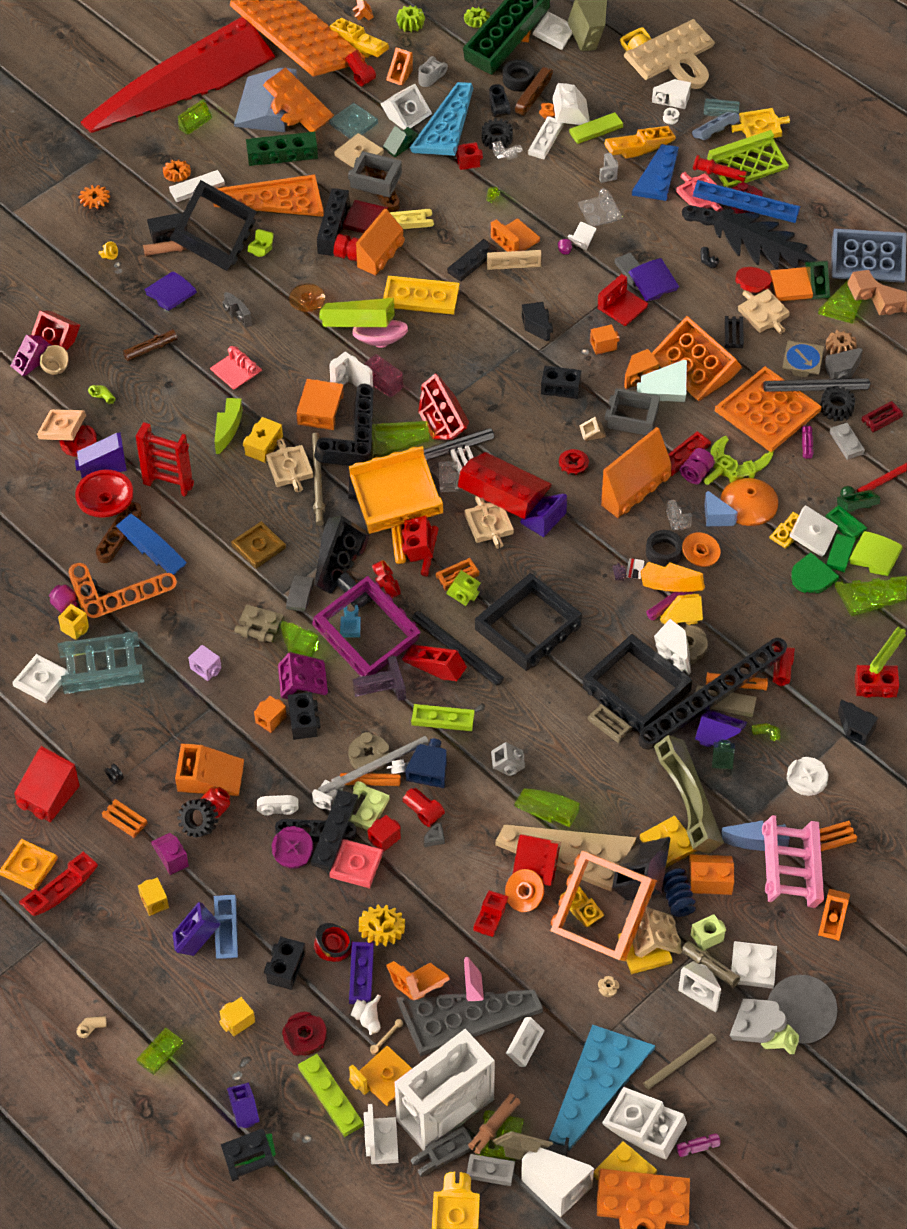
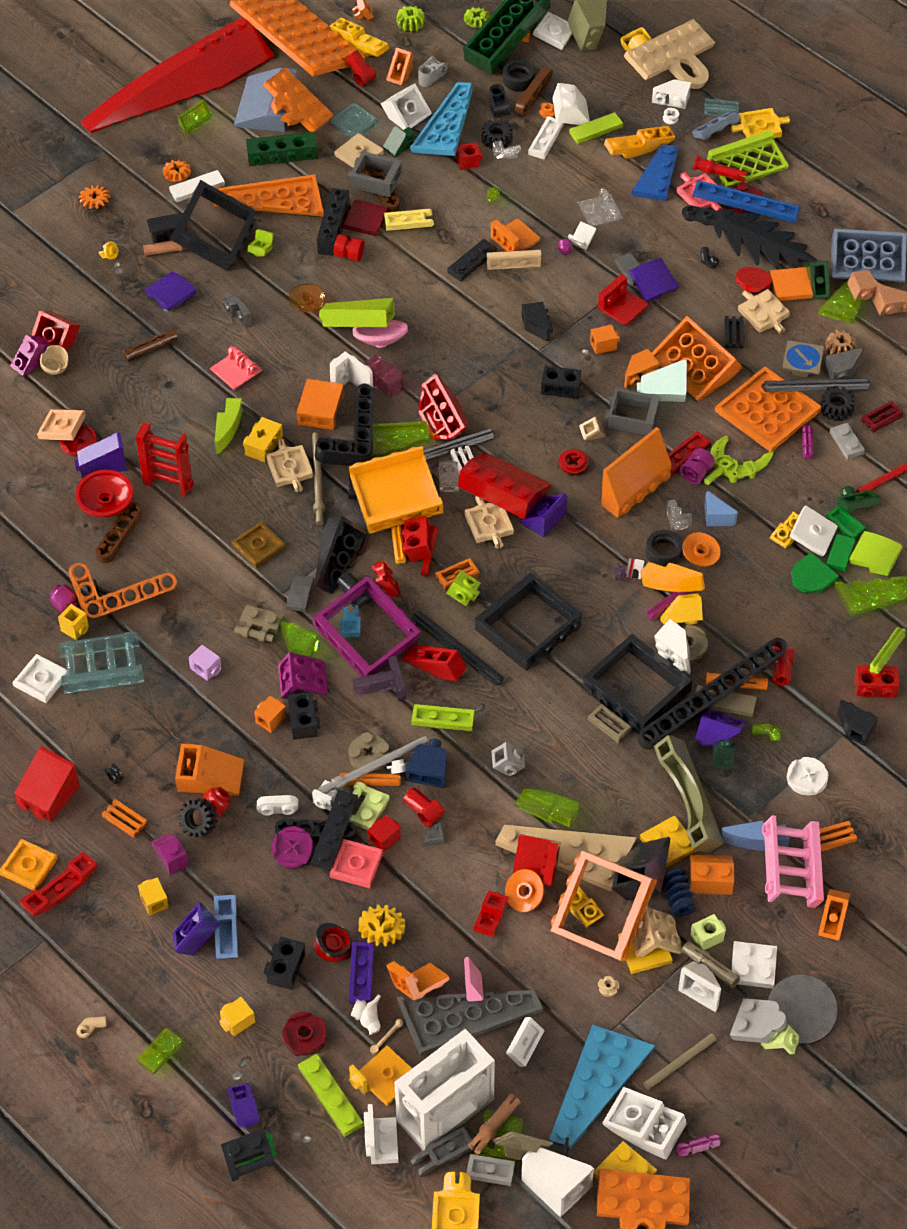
lime arm [88,385,115,404] -> none
blue slope [116,514,187,575] -> none
orange slope [356,208,405,275] -> none
yellow plate [383,276,460,315] -> none
light grey bracket [599,152,618,183] -> none
orange dish [721,478,778,526] -> none

